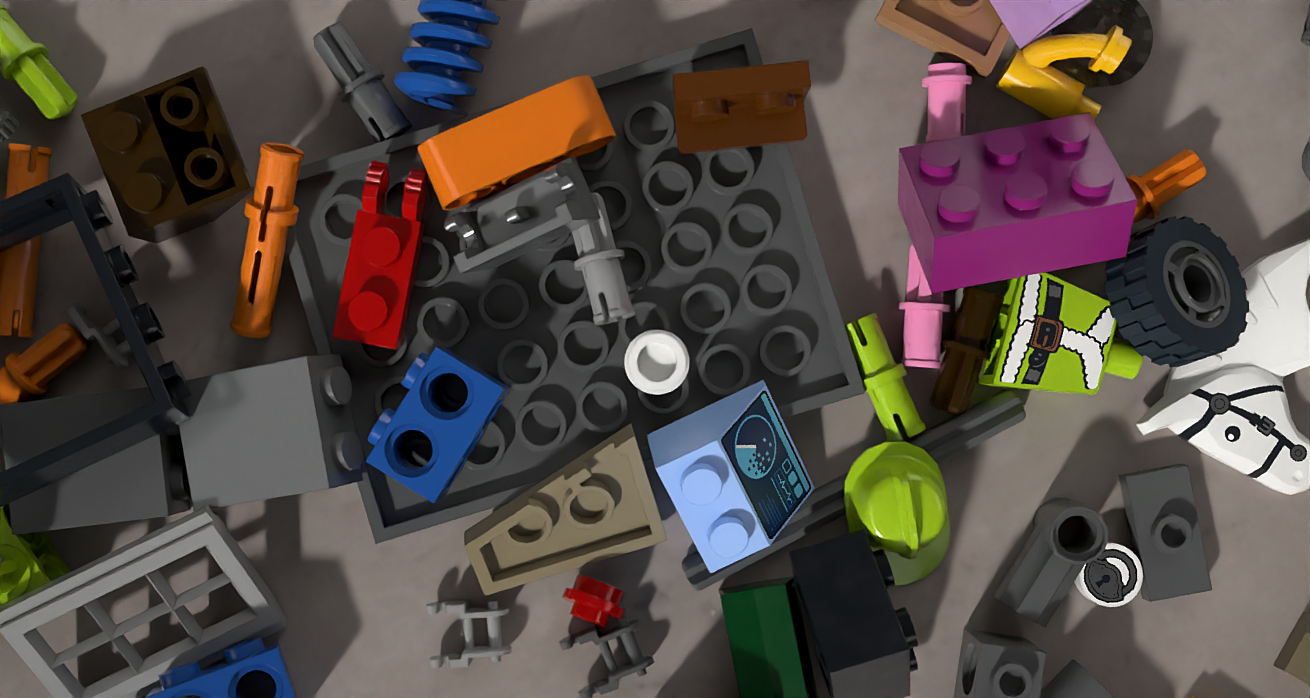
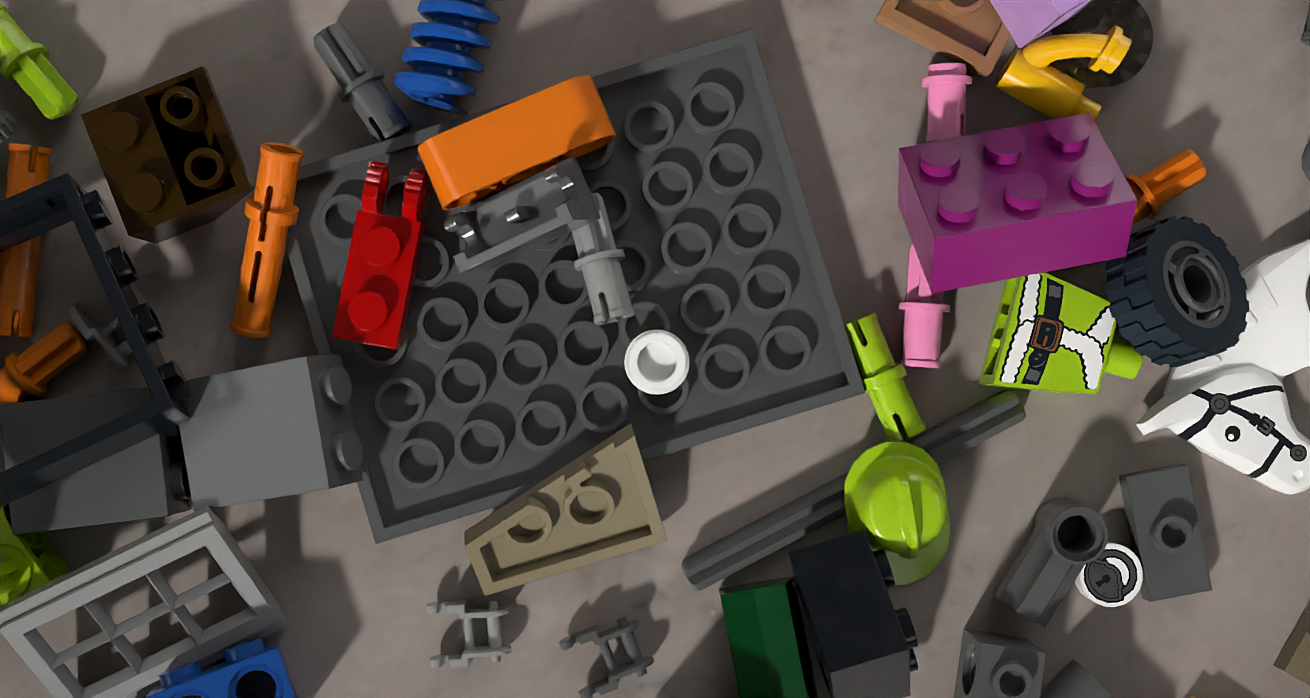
blue brick [366,347,511,503] -> none
red plate [562,575,625,627] -> none
light blue slope [646,380,815,573] -> none
reddish brown bracket [672,60,811,154] -> none
dark brown axle [930,287,1004,415] -> none

